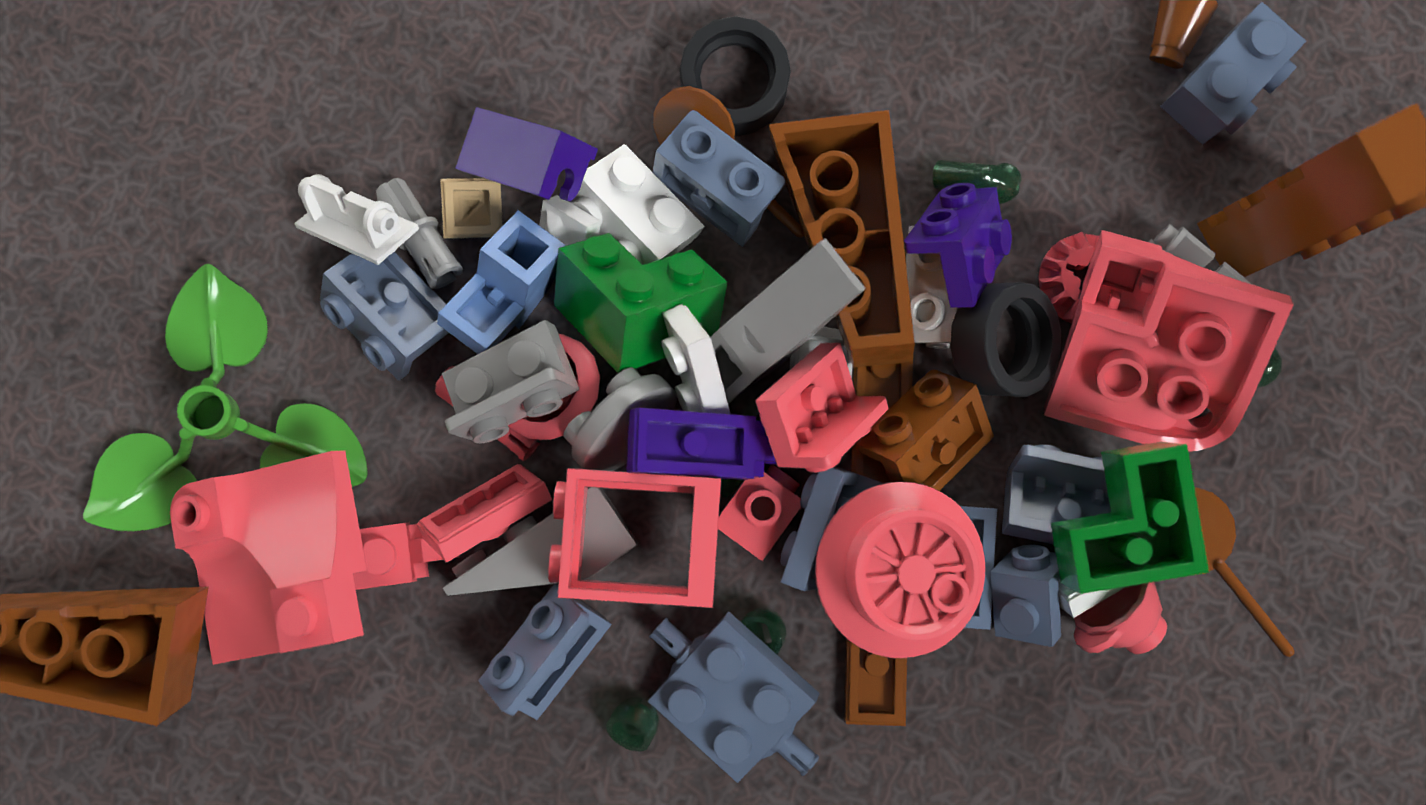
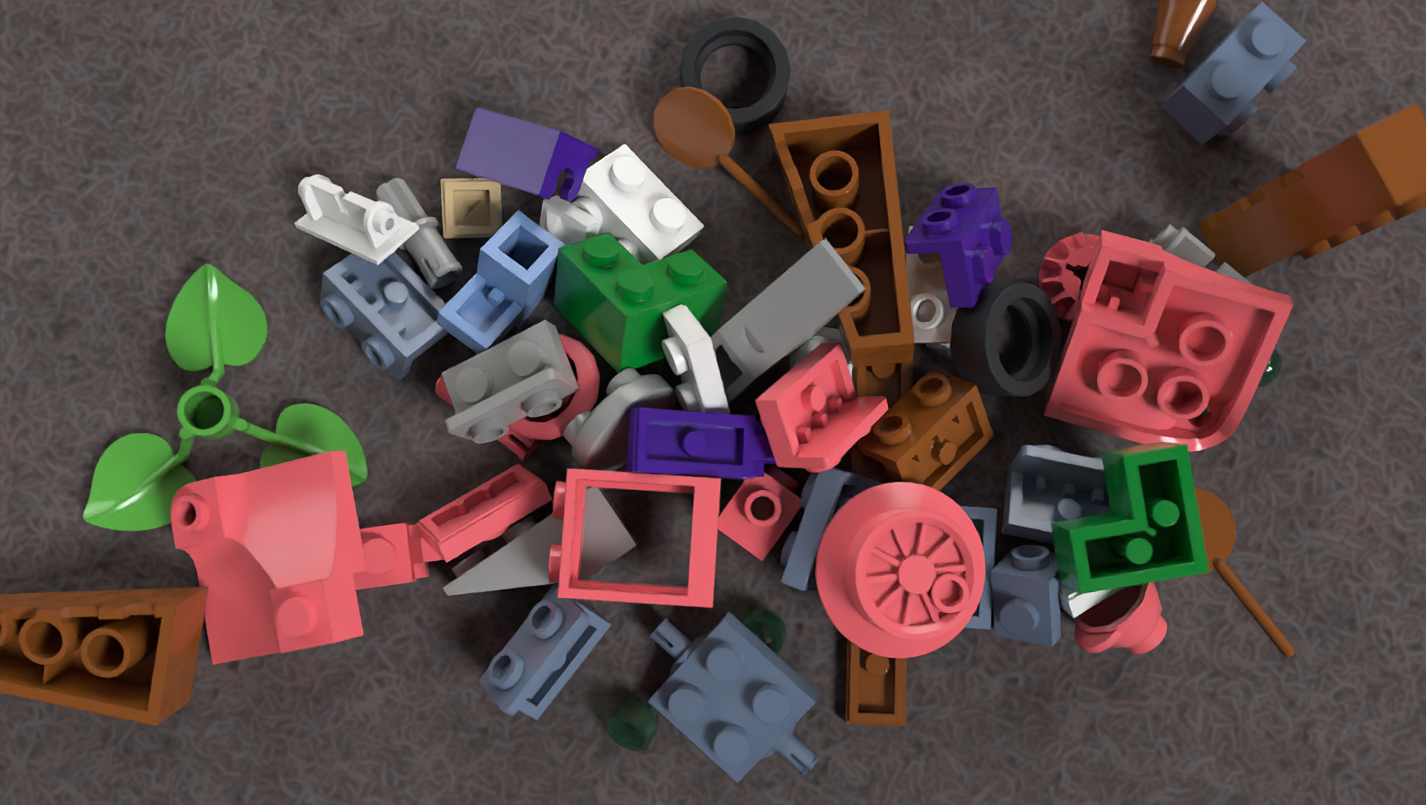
sand blue bracket [653,110,785,247] -> none
clear green arm [933,160,1022,204] -> none

